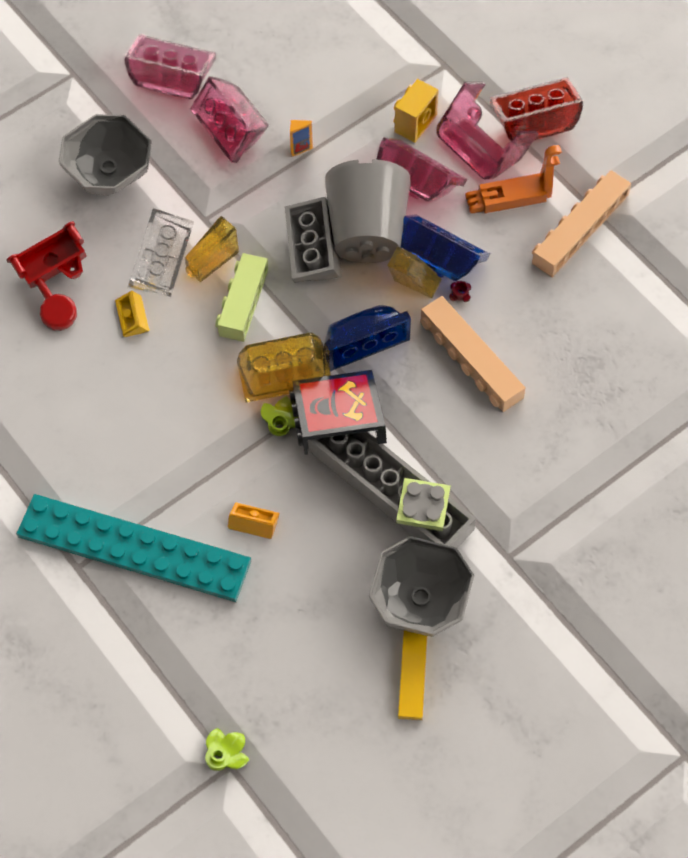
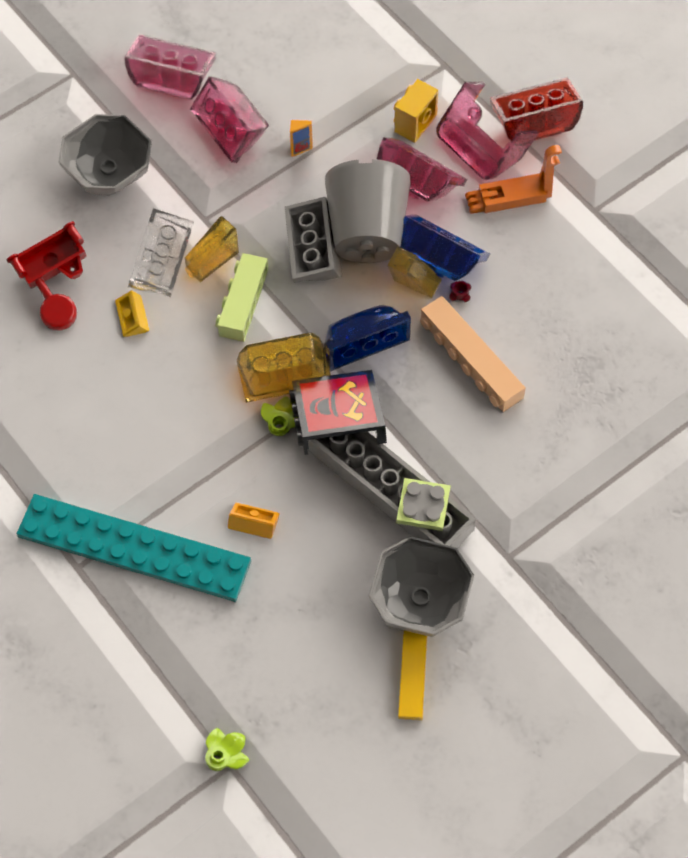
light nougat brick [532,170,631,277] -> none

